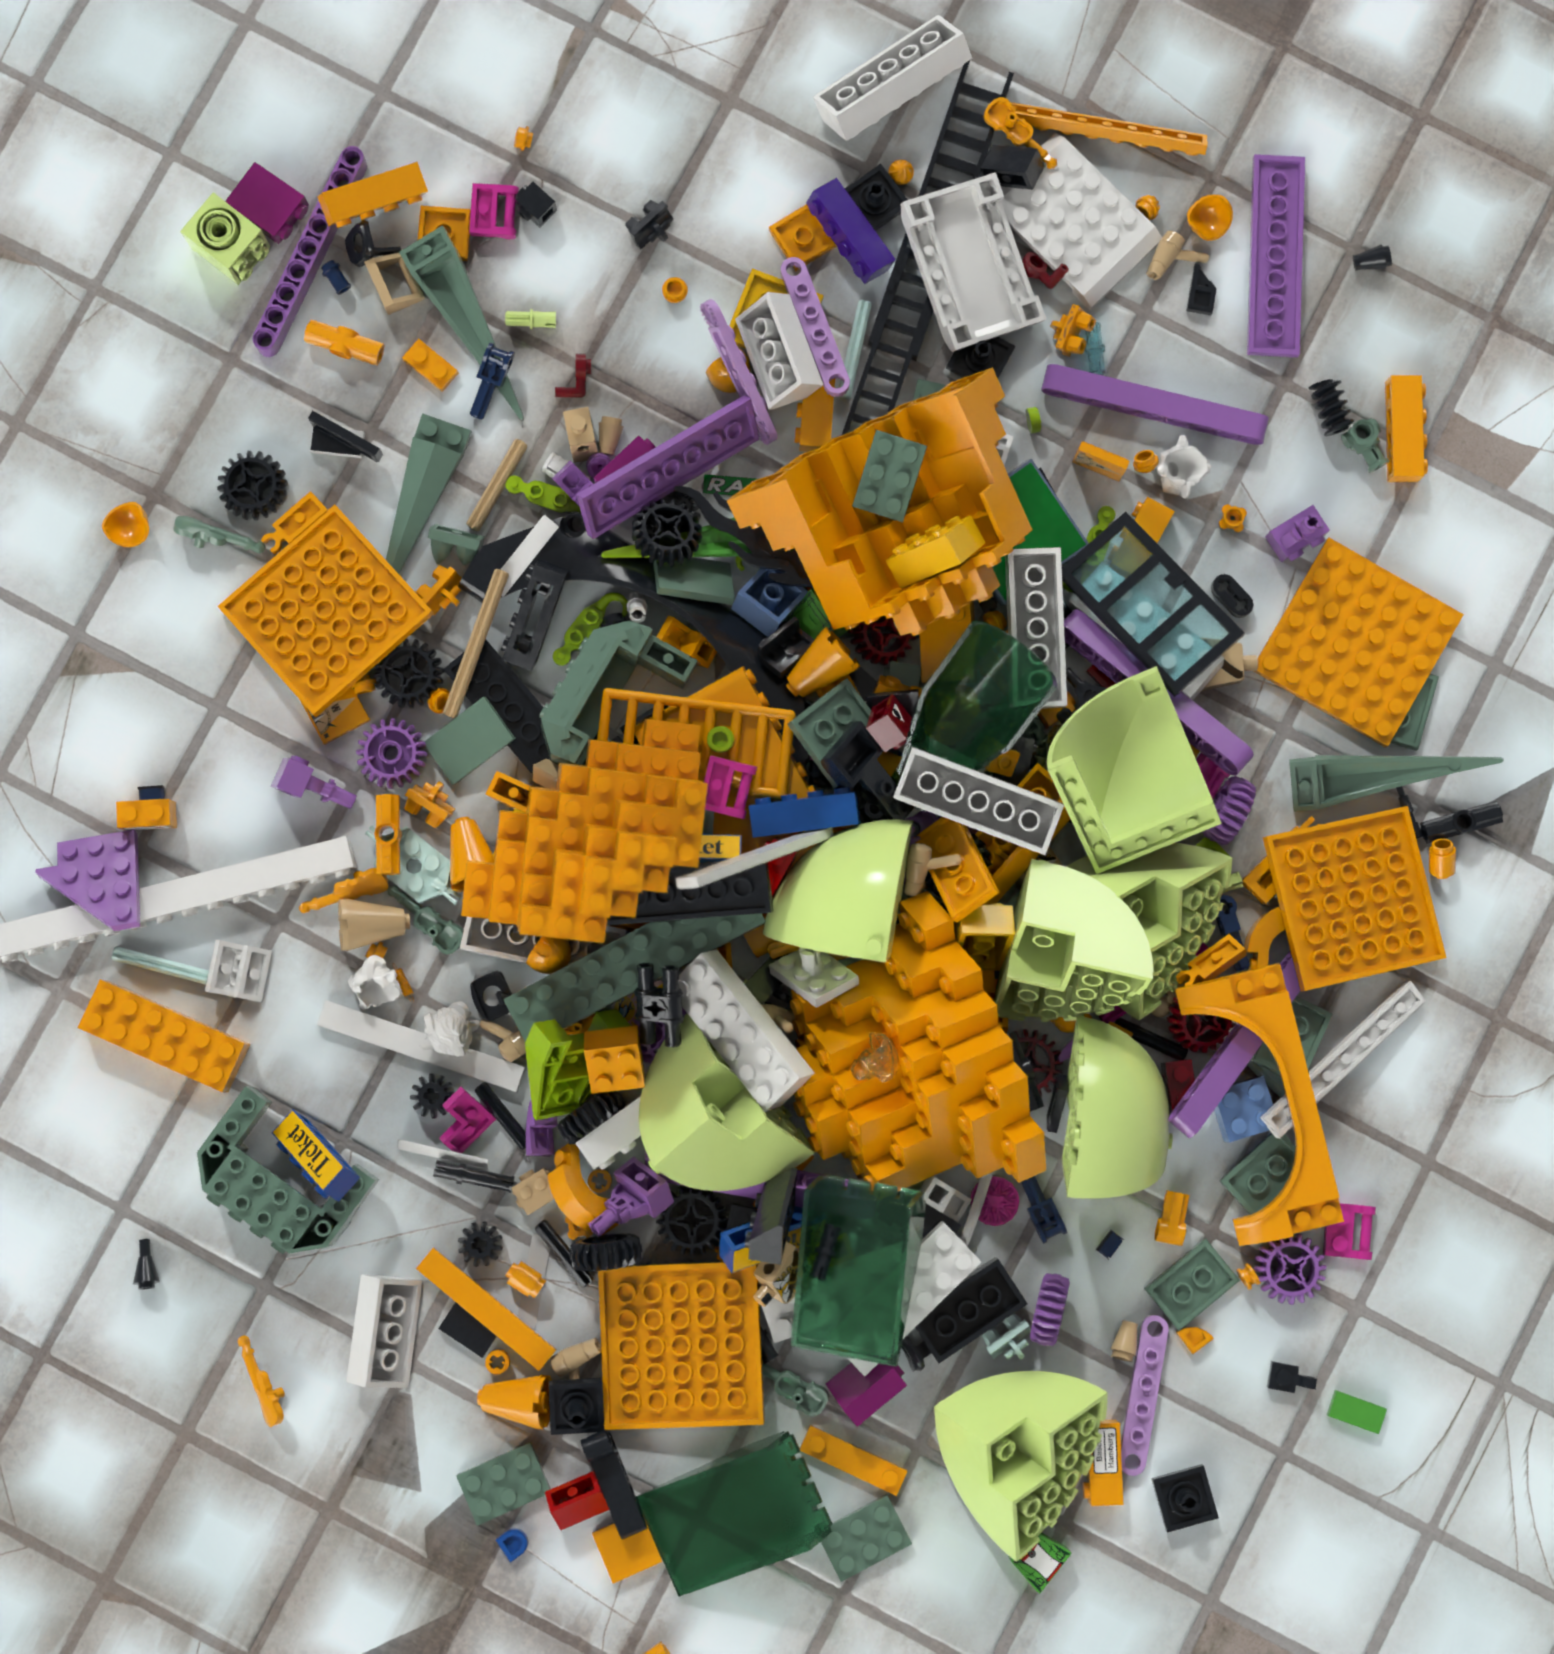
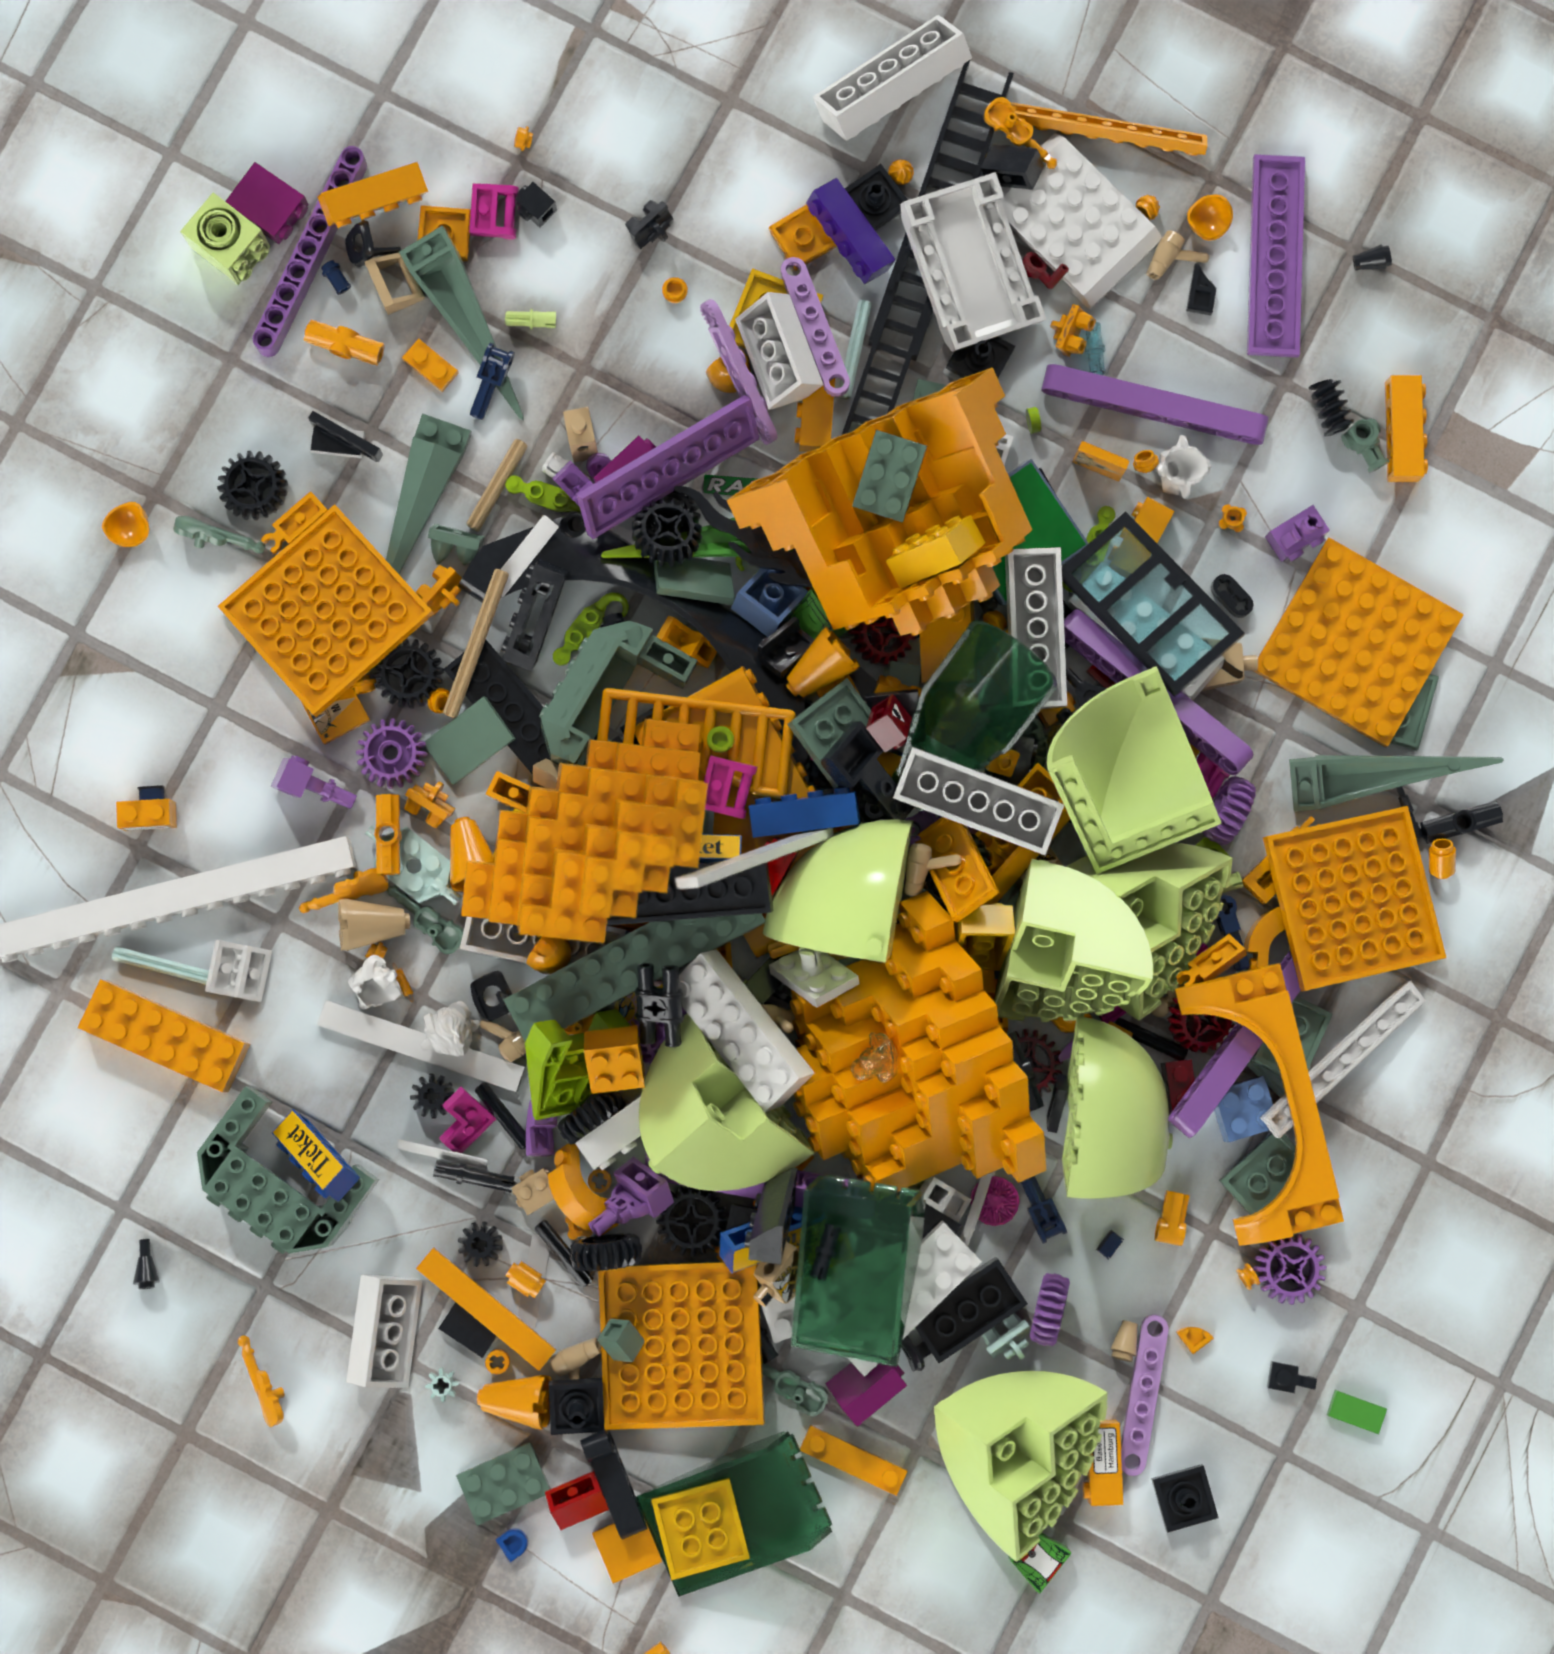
medium lavender wing [36,829,141,931] -> none
dark red plate [555,354,591,398] -> none
tan cone [599,416,624,455] -> none
white pin [627,592,647,623] -> none
sand green plate [816,1494,912,1582] -> none
sand green tile [1144,1238,1240,1331] -> none
dark pink plate [1323,1203,1376,1260] -> none
none -> light aqua gear [425,1367,460,1402]
none -> sand green panel [597,1319,645,1362]
none -> yellow plate [651,1478,750,1580]

